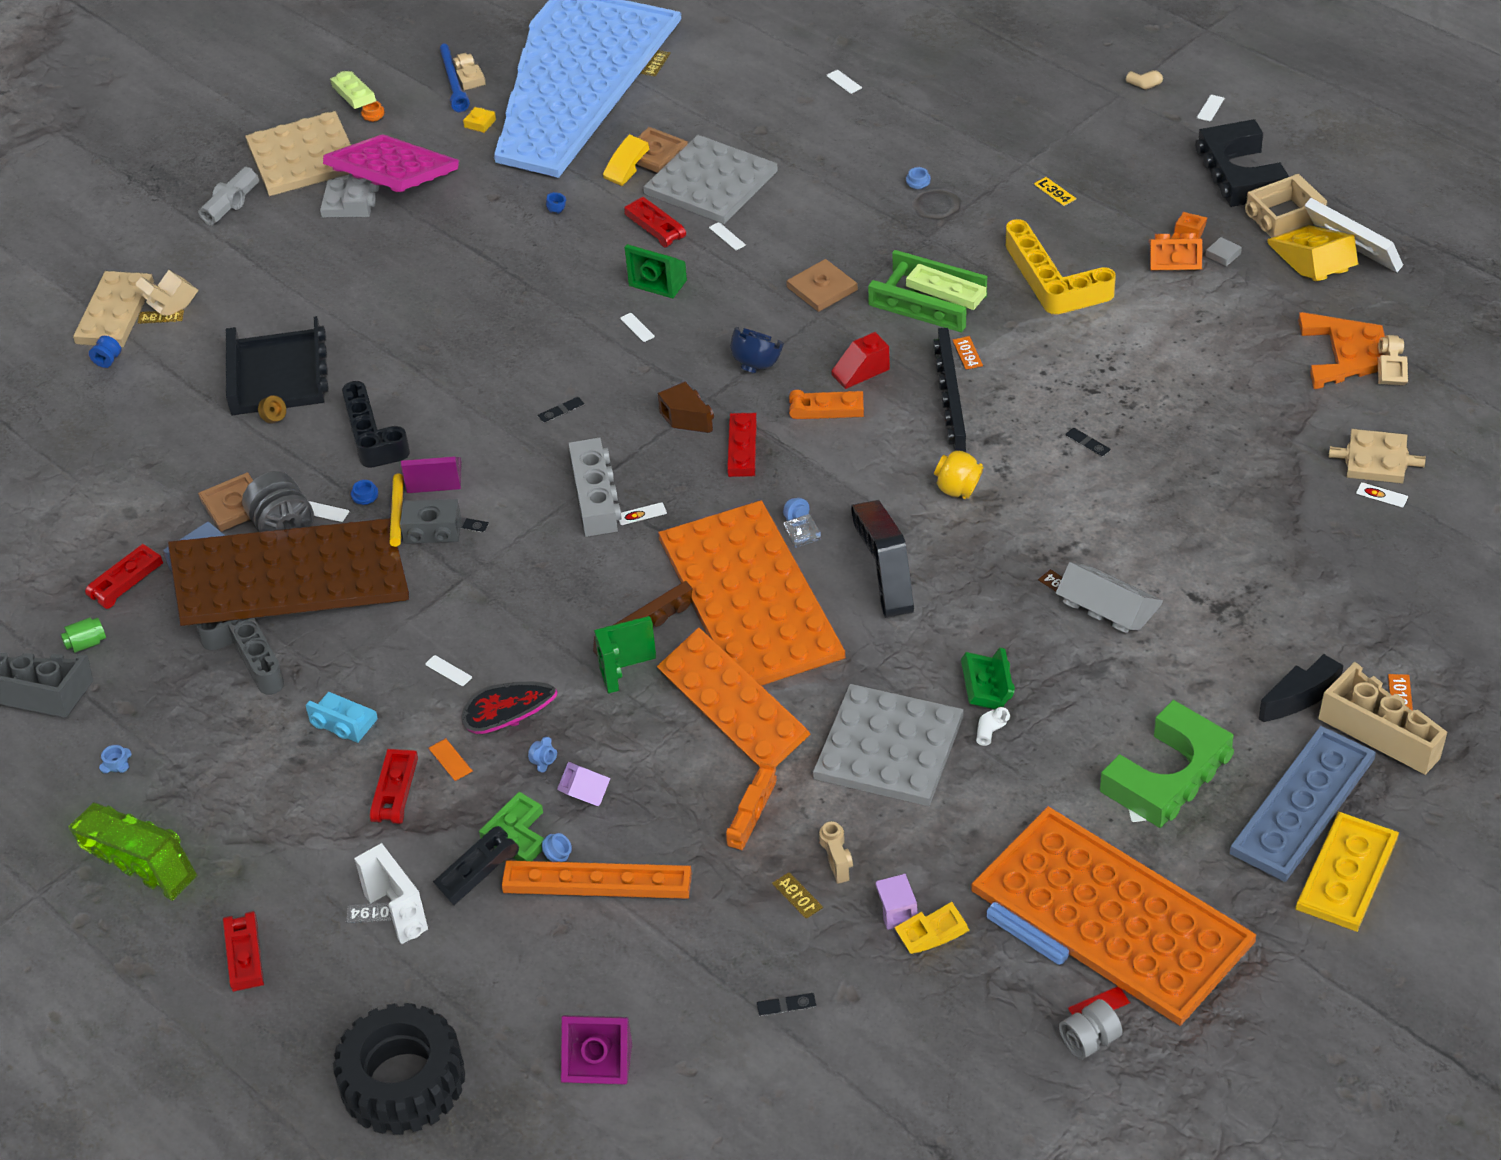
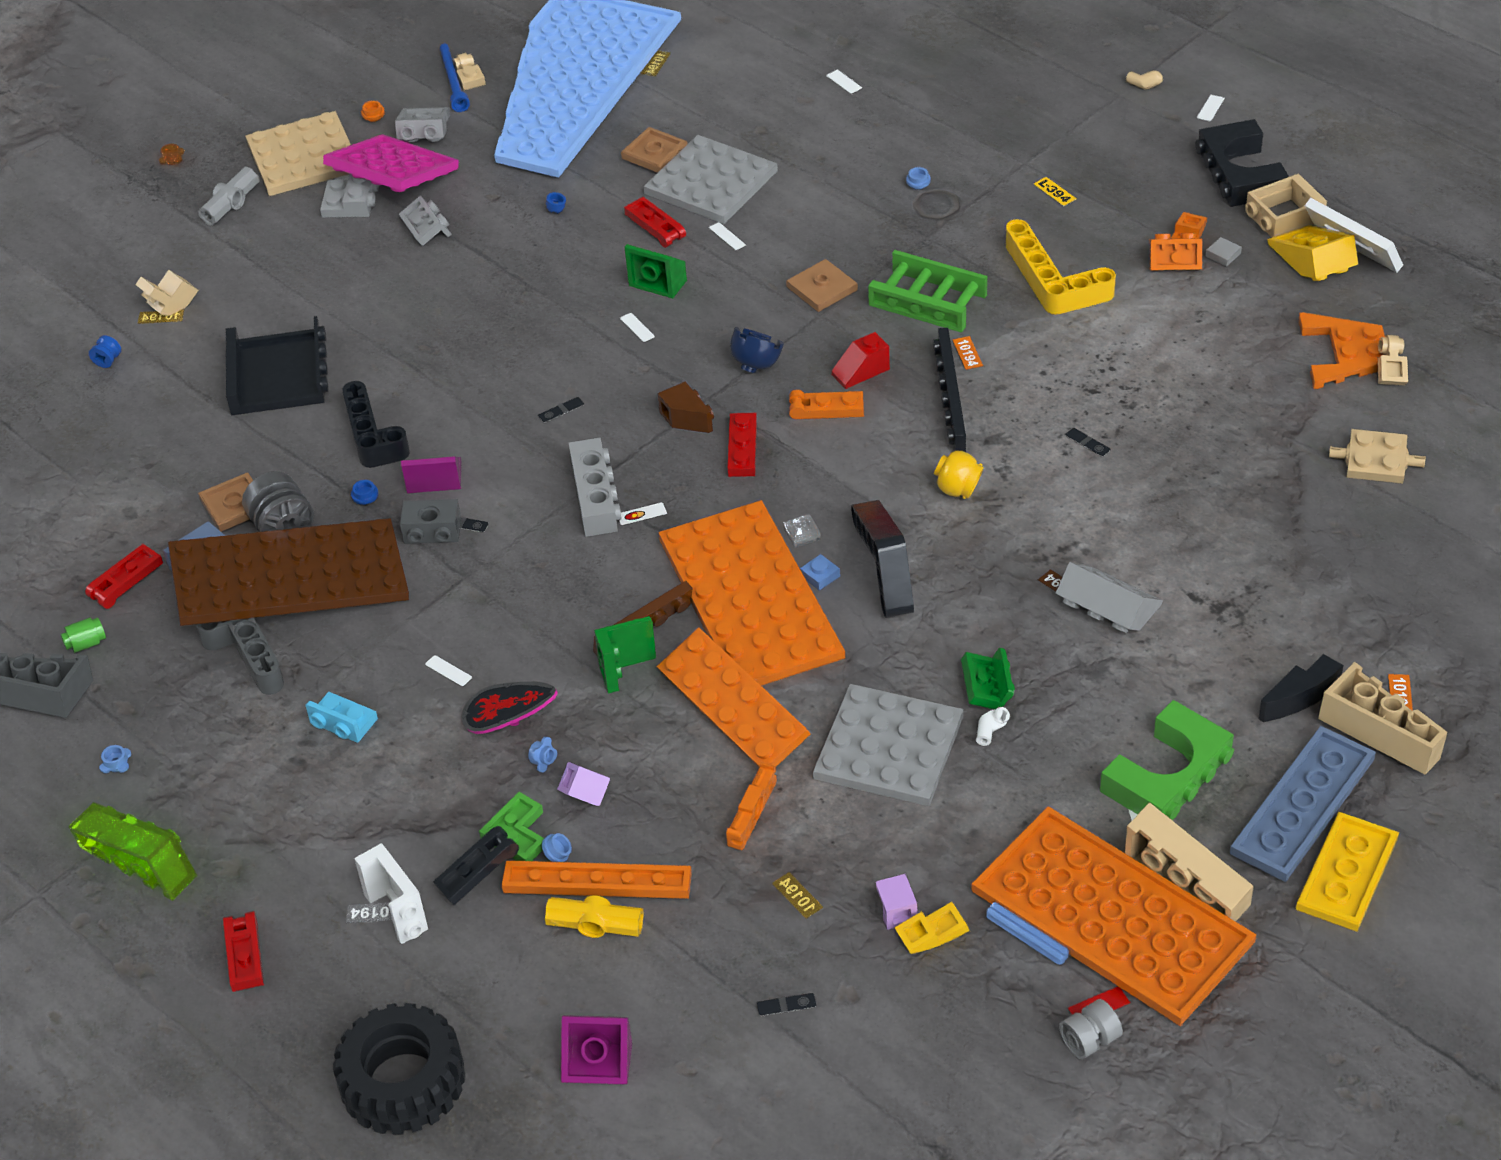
tan plate [73,271,154,347] -> none
pearl gold tile [258,396,286,423] -> none
white sticker [309,501,350,522] -> none
yellowish green plate [330,71,376,109] -> none
red plate [370,749,418,824] -> none
yellow bar [390,474,404,547] -> none
orange sticker [428,739,473,781] -> none
yellow plate [463,107,496,133] -> none
yellow slope [603,134,649,186] -> none
medium blue plate [783,498,810,525] -> none
tan plate [819,822,853,884] -> none
yellowish green plate [906,264,986,310] -> none
white sticker [1356,483,1408,507] -> none
none -> clear orange plate [159,144,184,165]
none -> light grey plate [395,107,450,142]
none -> light grey bracket [399,195,452,246]
none -> yellow piece [545,895,644,938]
none -> medium blue plate [800,554,840,591]
none -> tan wedge [1125,802,1253,921]

